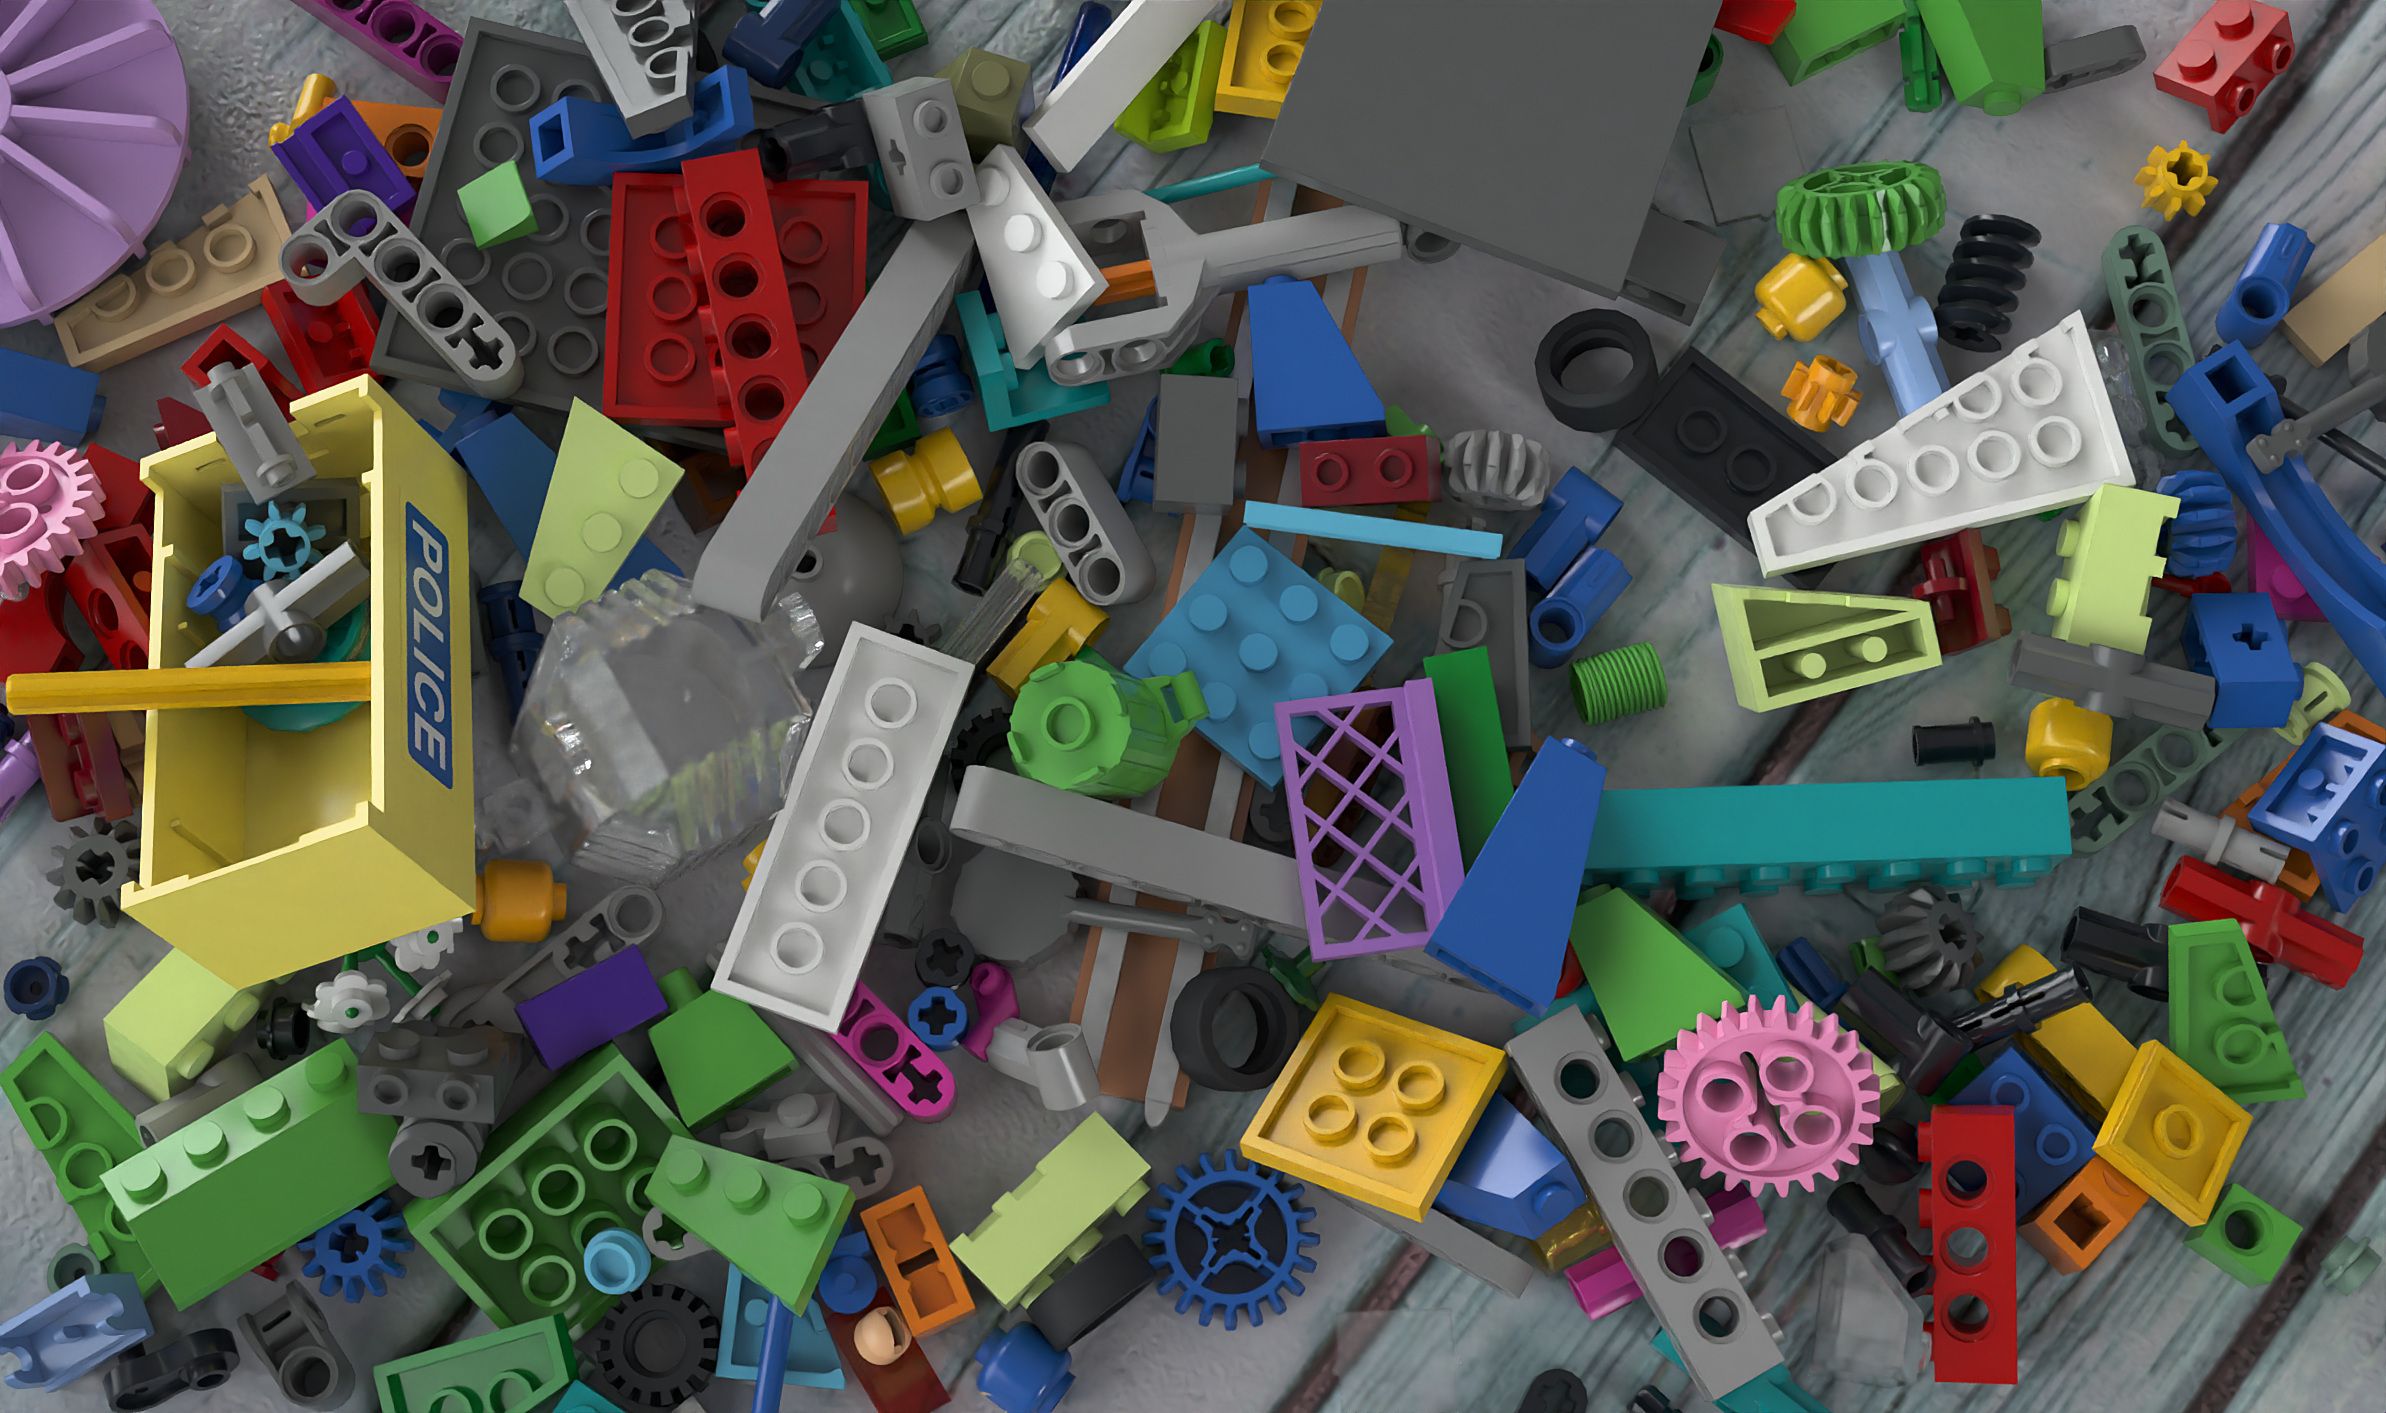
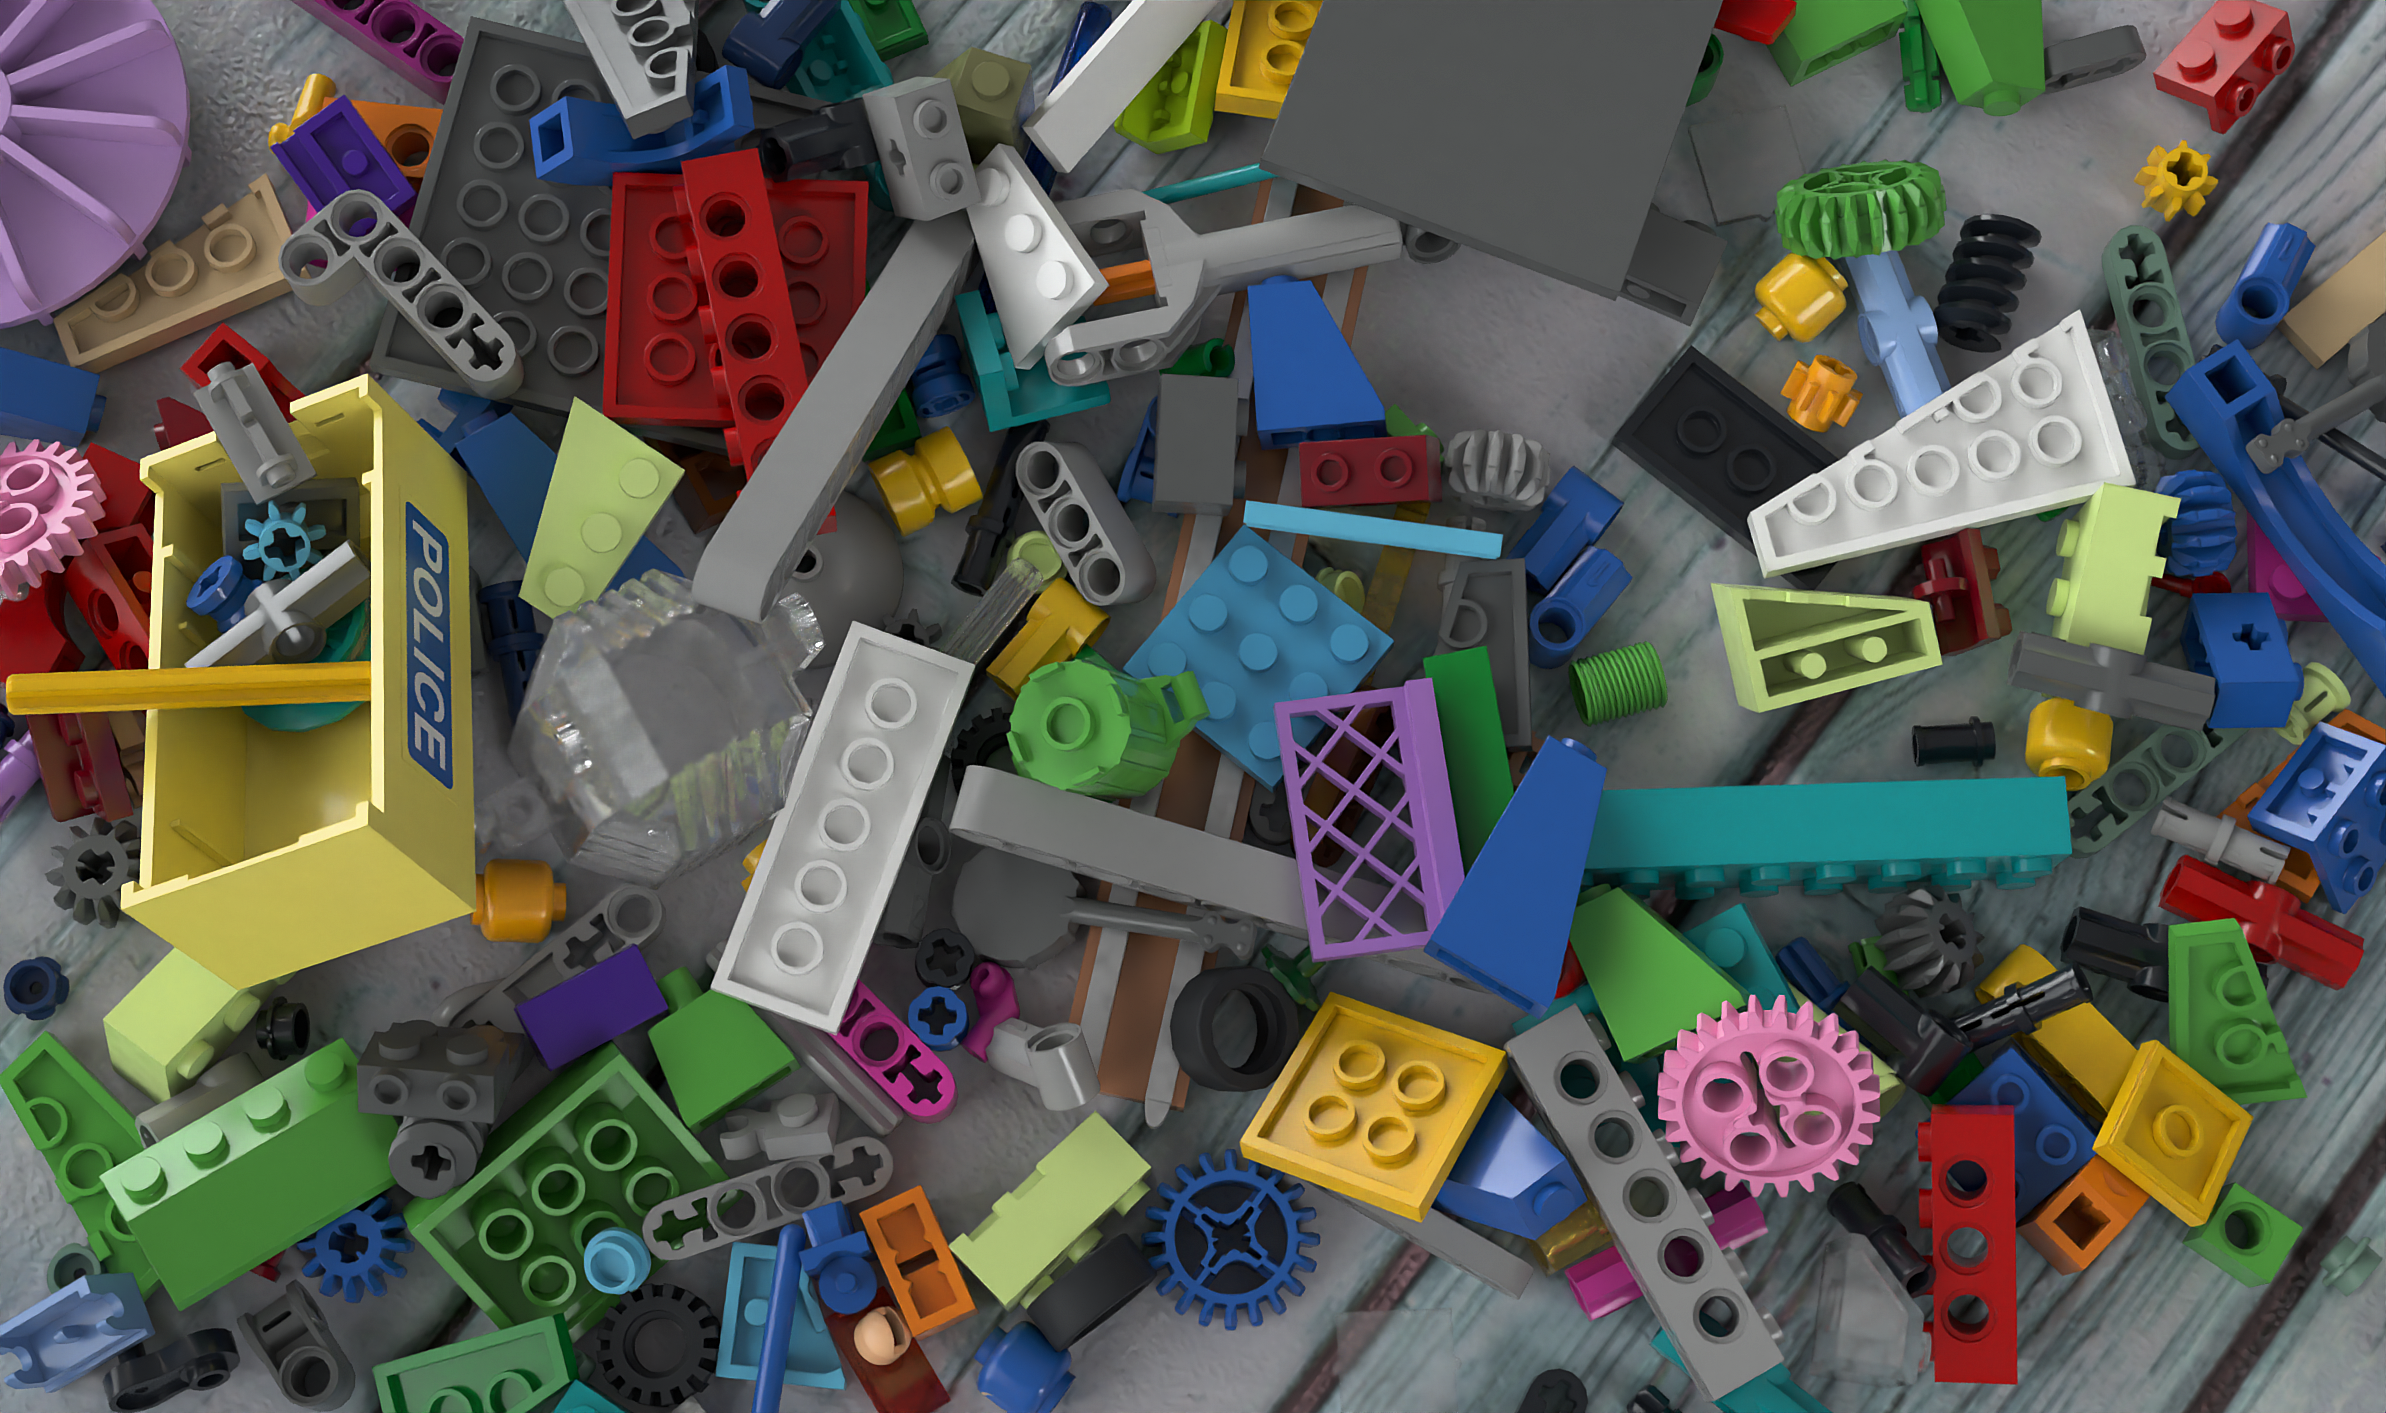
red bracket [260,267,386,396] -> none
white plant [301,915,465,1035] -> none
bright green slope [457,160,539,251] -> none
bright green wing [644,1134,856,1318] -> none
black tyre [1534,308,1659,433] -> none
black tile [1859,1118,1925,1186] -> none

